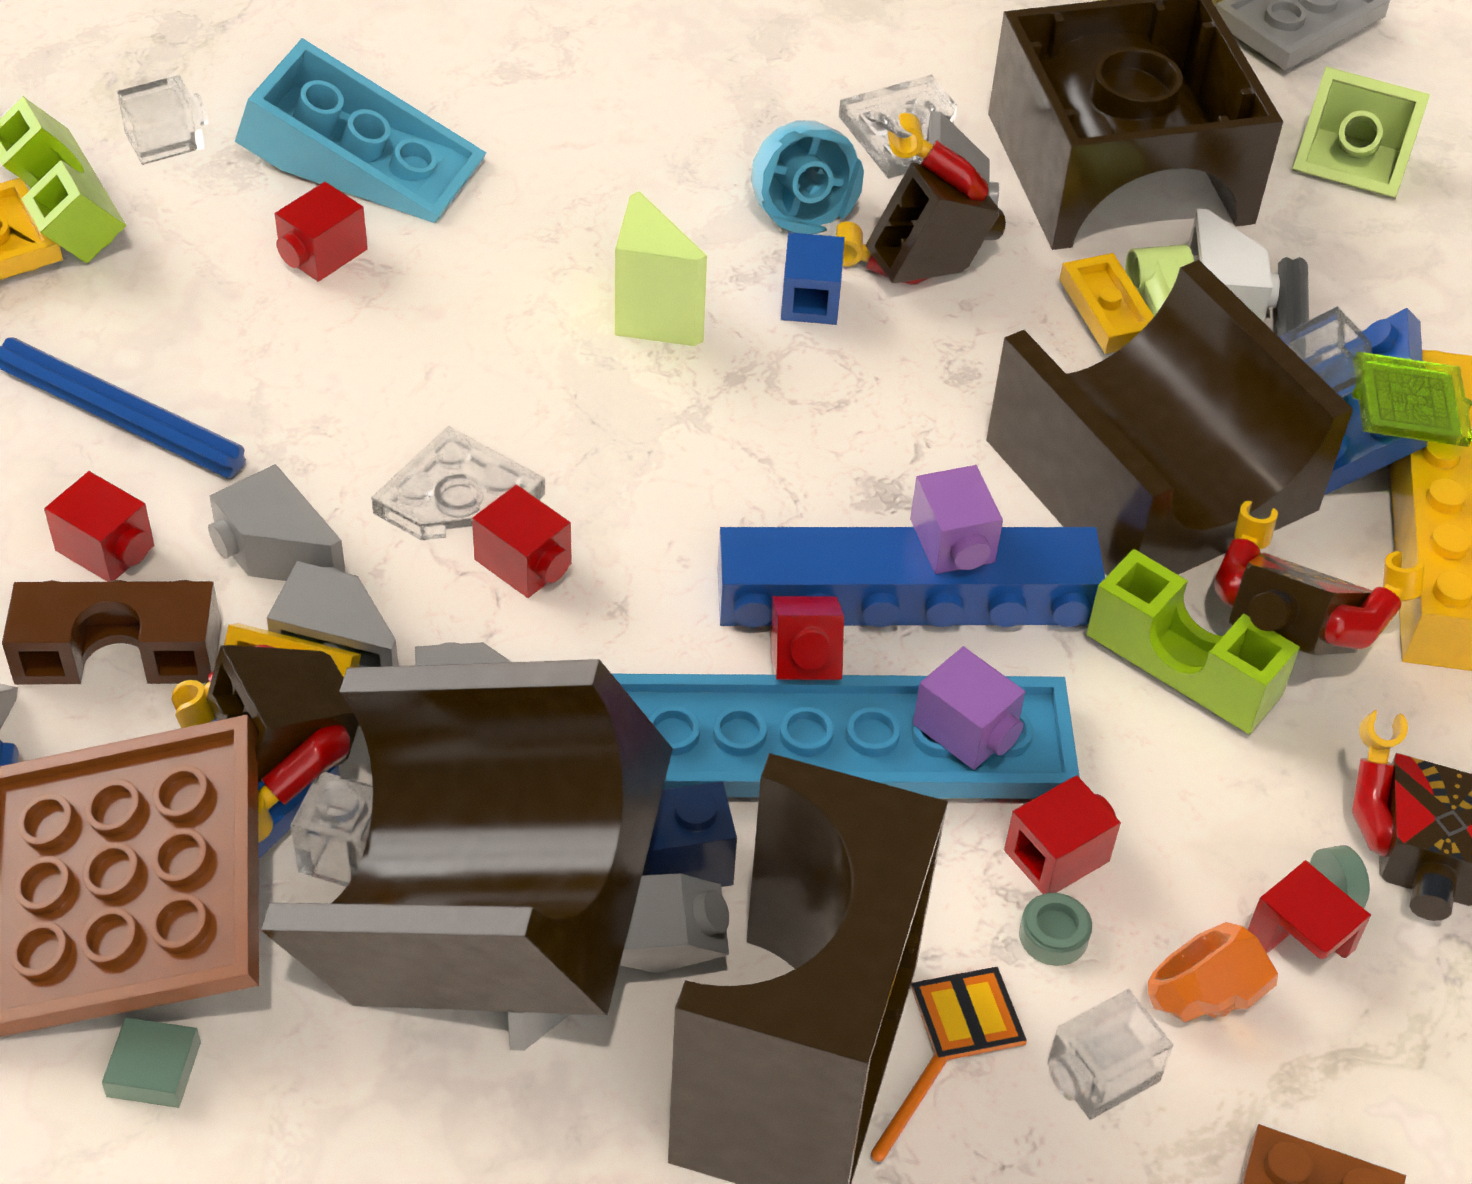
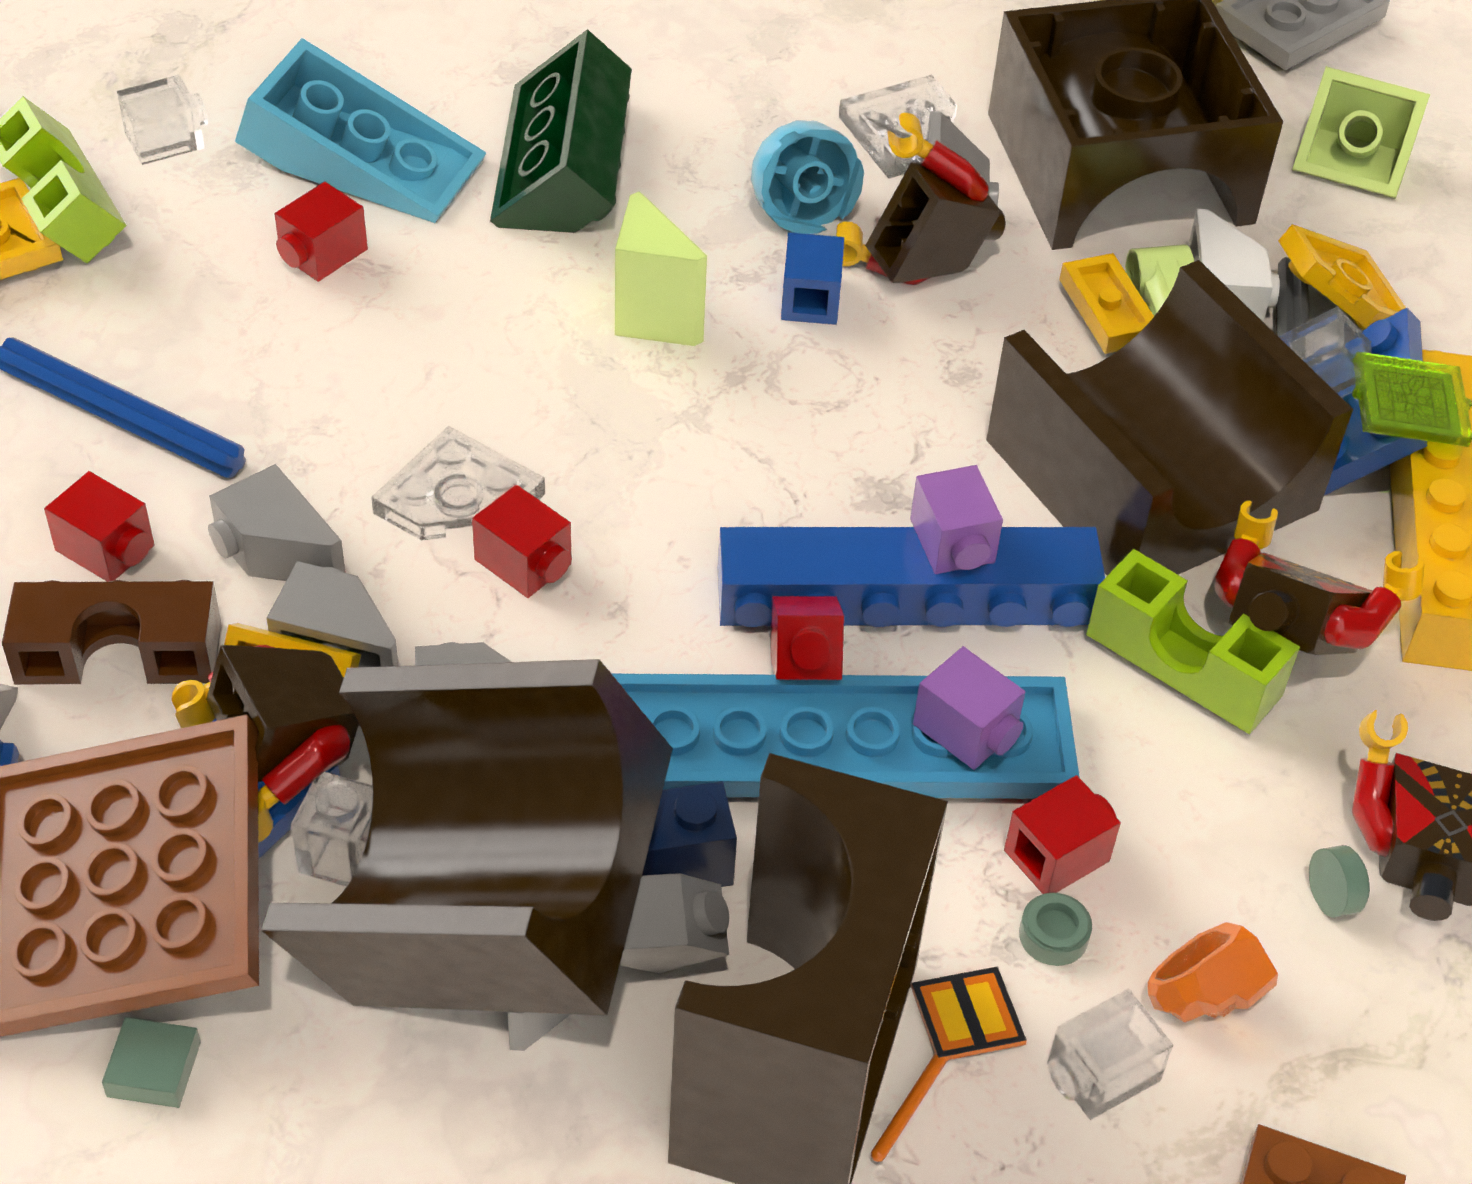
red panel [1248,860,1371,959] -> none
none -> dark green slope [490,29,632,233]
none -> yellow plate [1278,224,1406,330]

